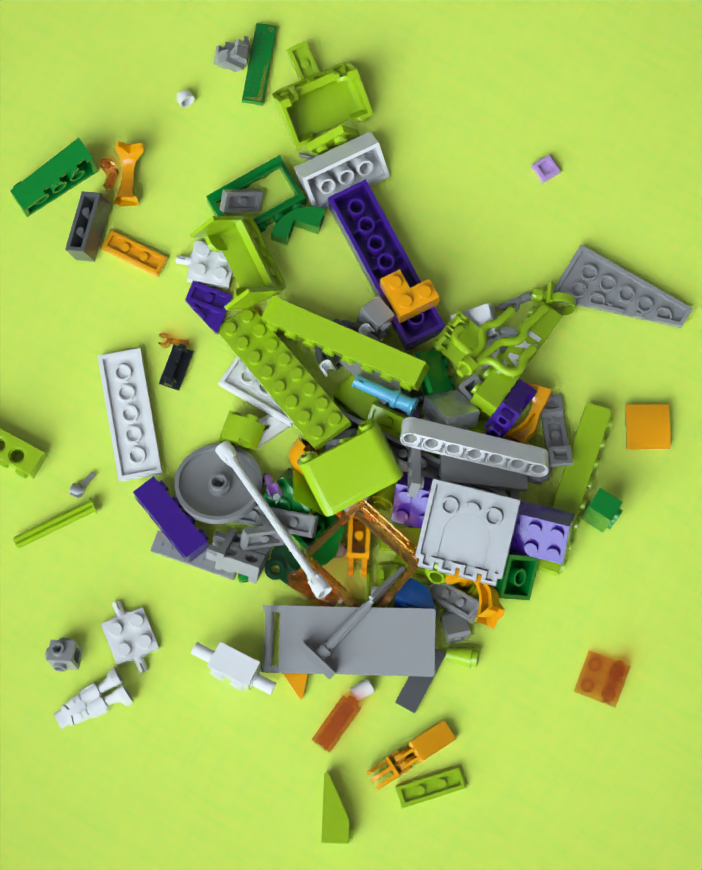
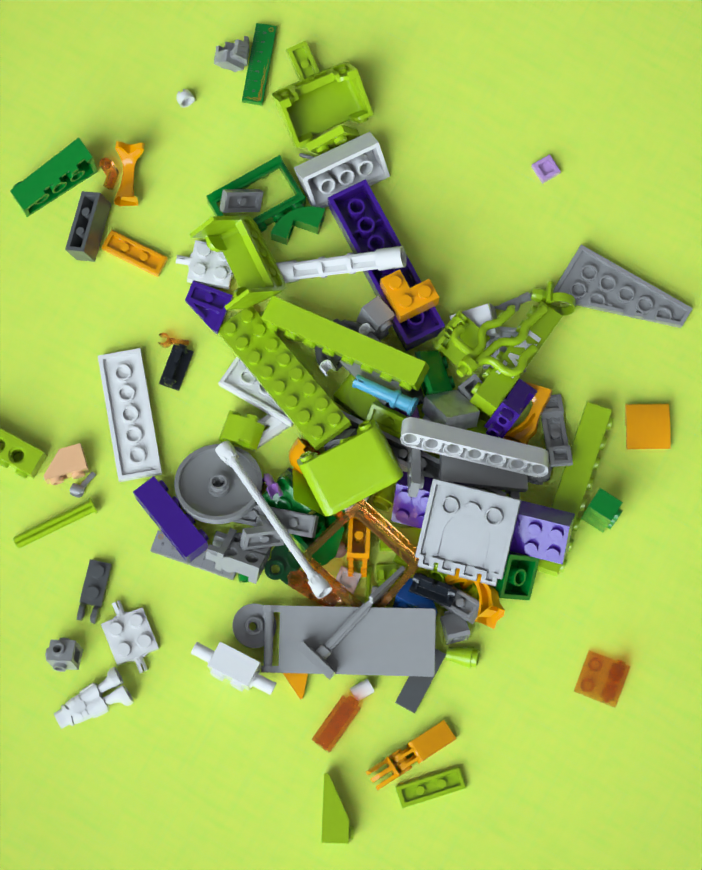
none -> light nougat slope [44,443,89,485]
none -> dark grey hinge [77,559,112,624]
none -> light grey dish [232,603,276,648]
none -> white piece [276,246,406,283]
none -> white tile [333,566,361,595]
none -> black hinge [409,573,458,607]

